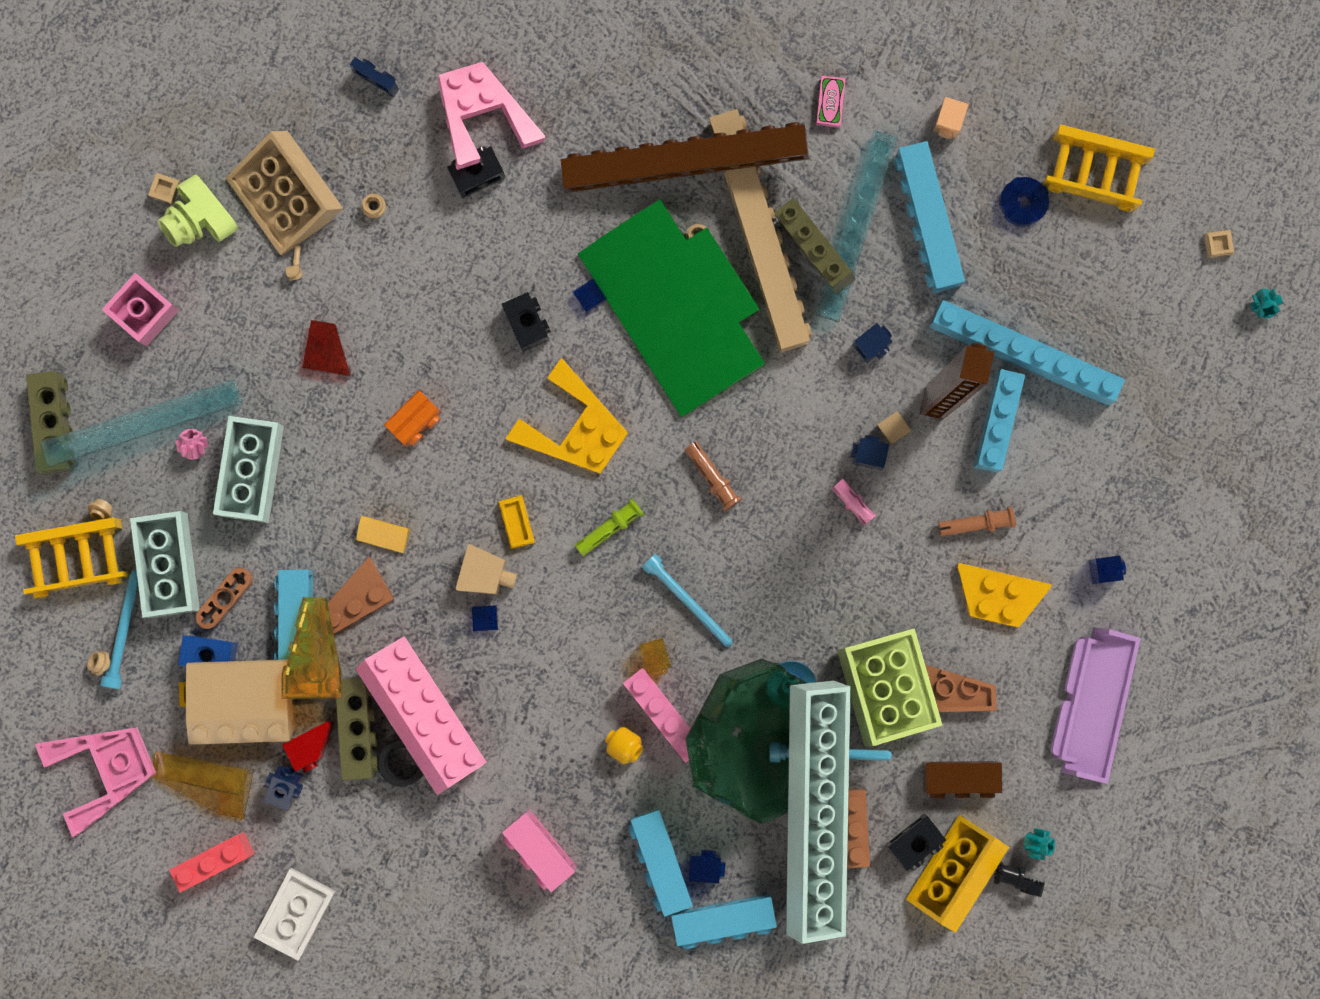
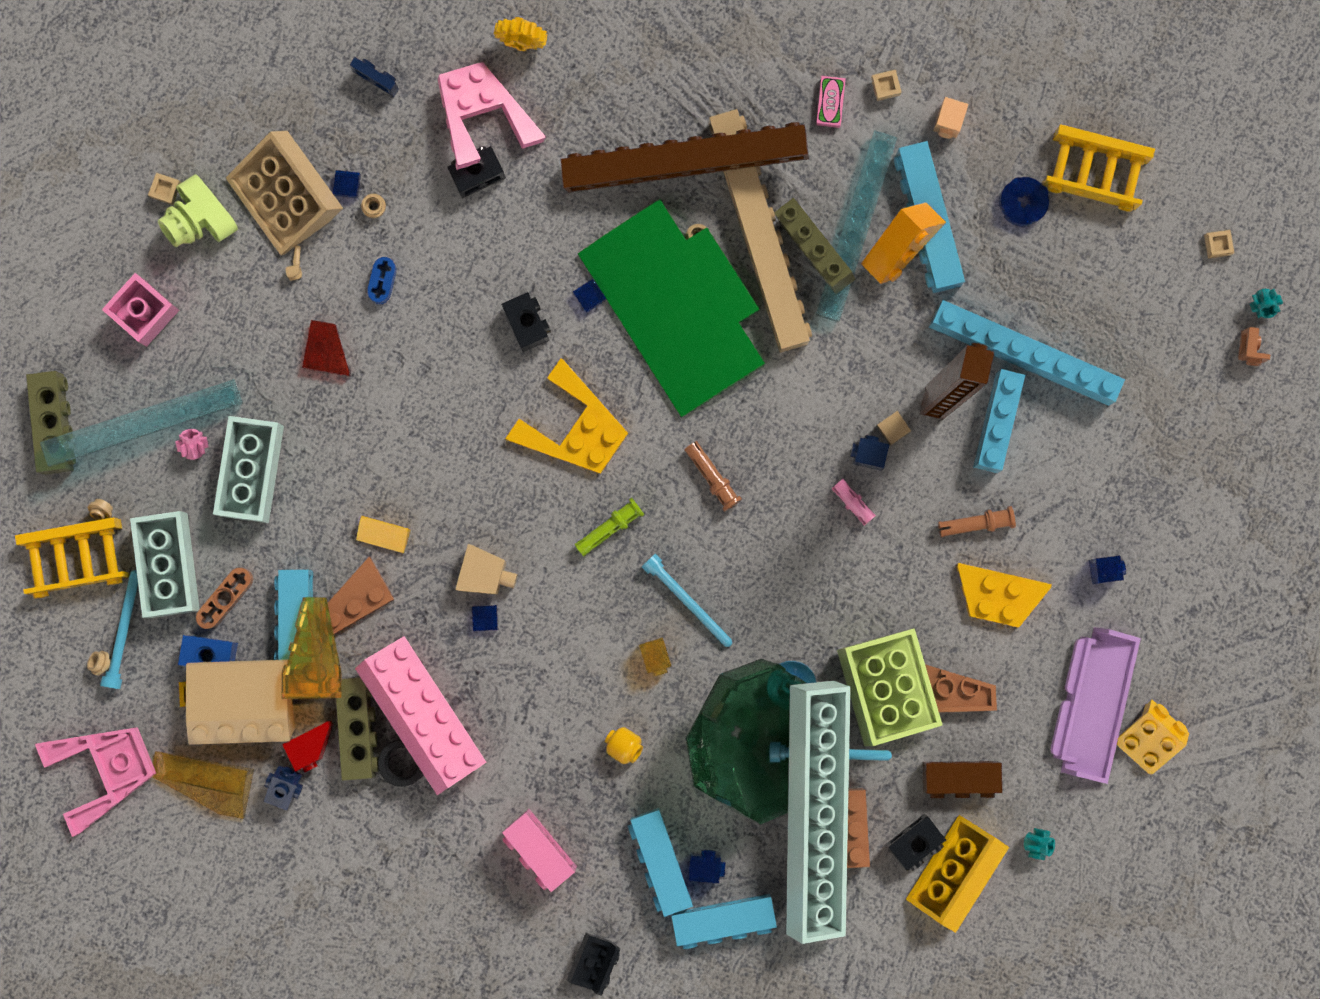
coral brick [169,832,255,893] -> none
white plate [254,868,336,961] -> none
orange brick [384,390,442,447] -> none
yellow tile [498,495,535,549] -> none
bright pink brick [623,668,705,763] -> none
dark blue brick [852,323,893,363] -> none
black connector [994,862,1045,897] -> none
none -> clear blue tile [333,170,361,198]
none -> blue beam [368,257,397,304]
none -> yellow gear [494,17,548,51]
none -> black bracket [567,933,620,996]
none -> light orange wedge [861,203,946,284]
none -> tan plate [871,70,902,101]
none -> yellow bracket [1117,700,1189,774]
none -> nougat bracket [1238,327,1271,366]

